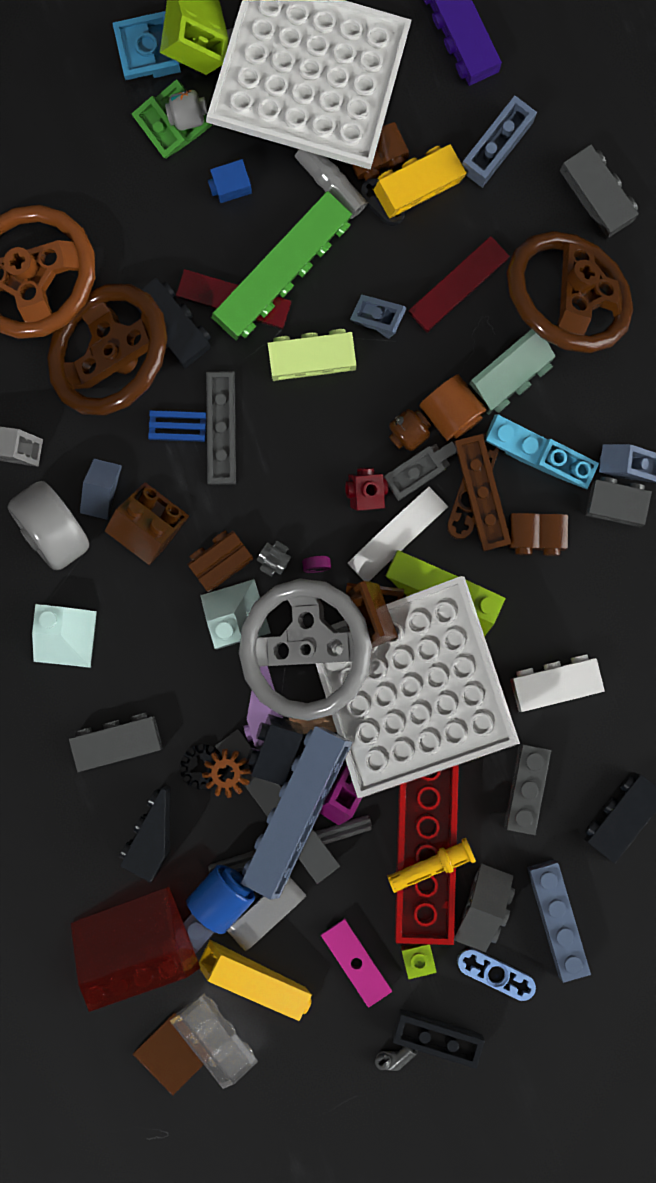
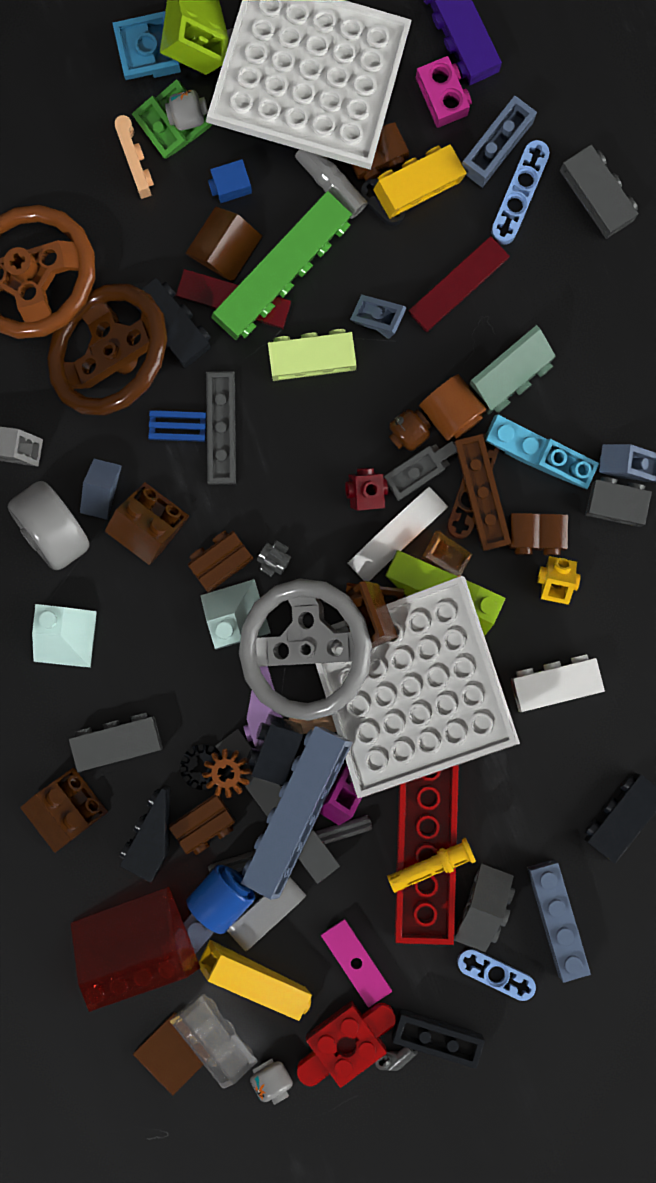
magenta tile [302,556,331,573] -> none
lime brick [400,944,437,979] -> none
dark grey brick [504,744,551,835] -> none
reddish brown piece [507,231,634,353] -> none
none -> reddish brown slope [20,767,108,853]
none -> light nougat plate [115,115,154,199]
none -> reddish brown brick [168,794,236,855]
none -> reddish brown slope [186,207,263,283]
none -> light grey head [250,1059,293,1105]
none -> red brick [297,1000,396,1088]
none -> dark pink brick [416,56,472,128]
none -> clear orange slope [421,530,472,577]
none -> light blue beam [491,140,550,245]
none -> yellow brick [538,556,581,605]

